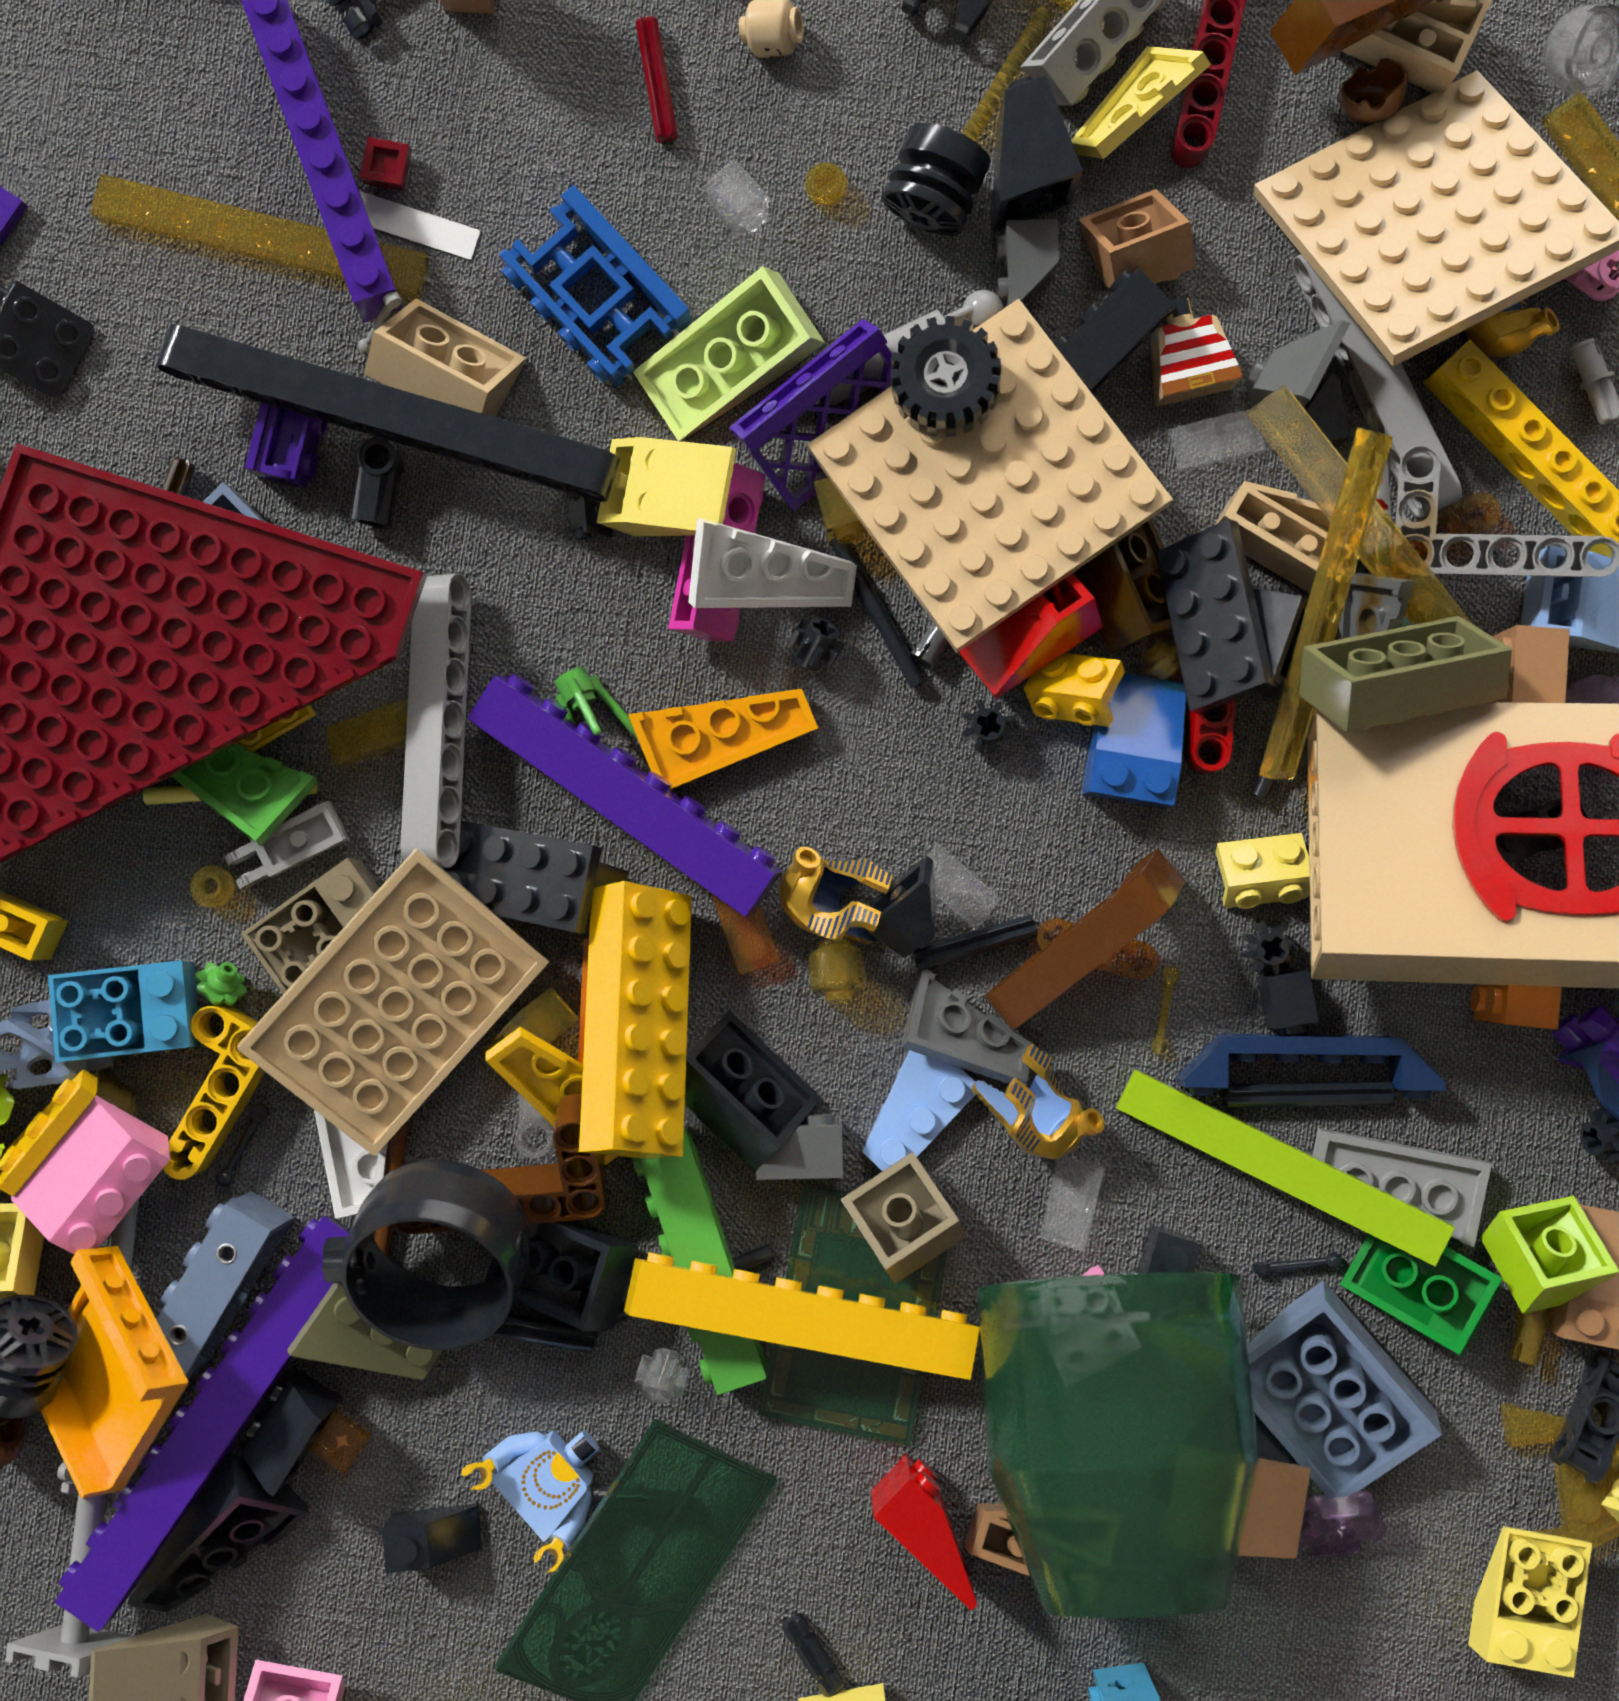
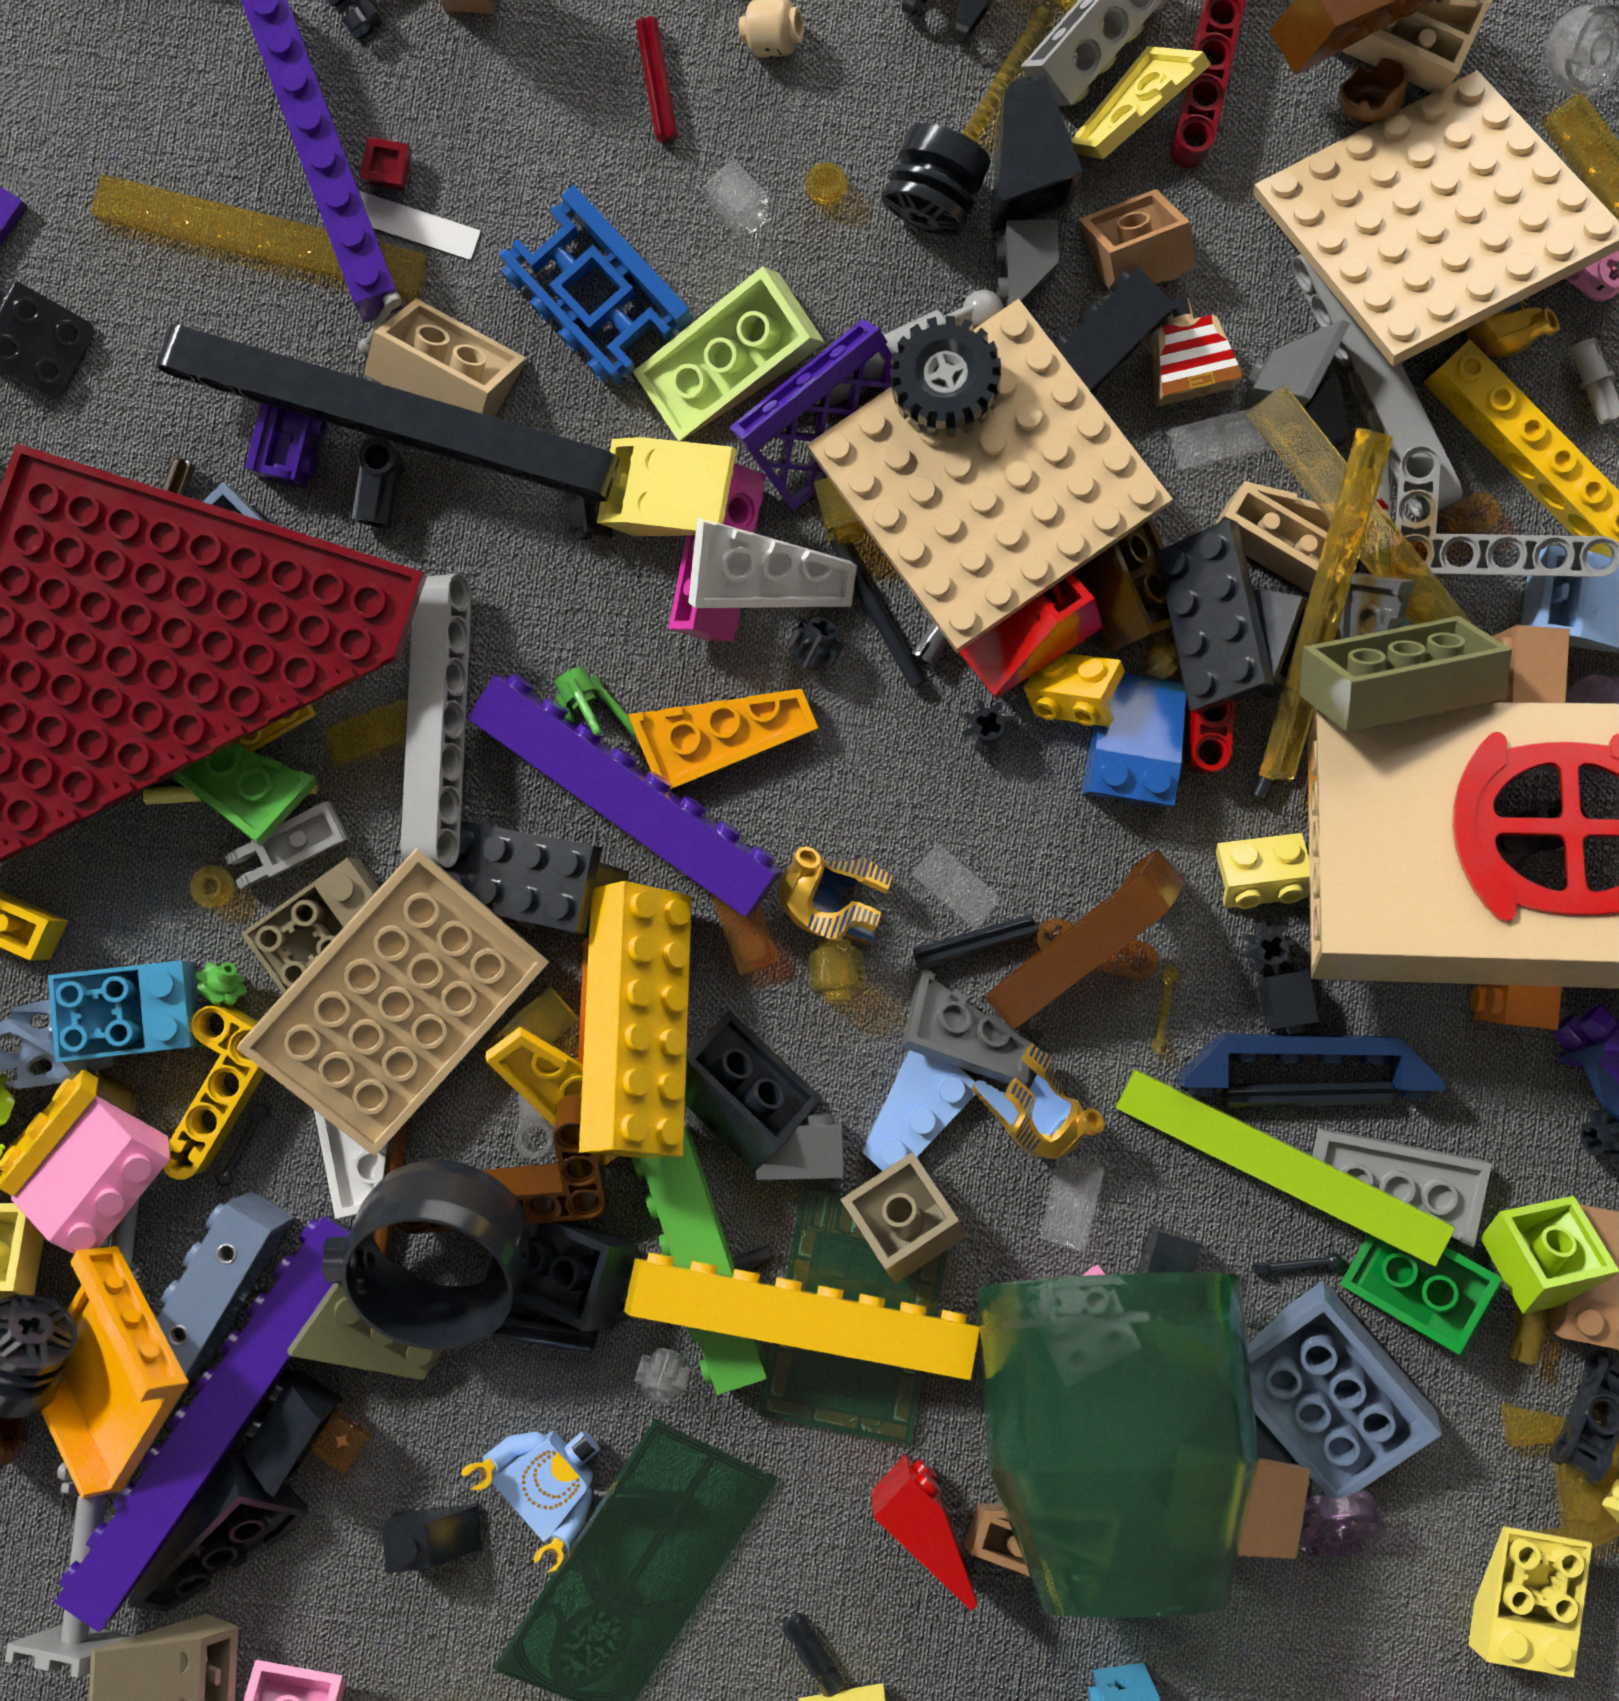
black slope [866,856,937,959] -> none

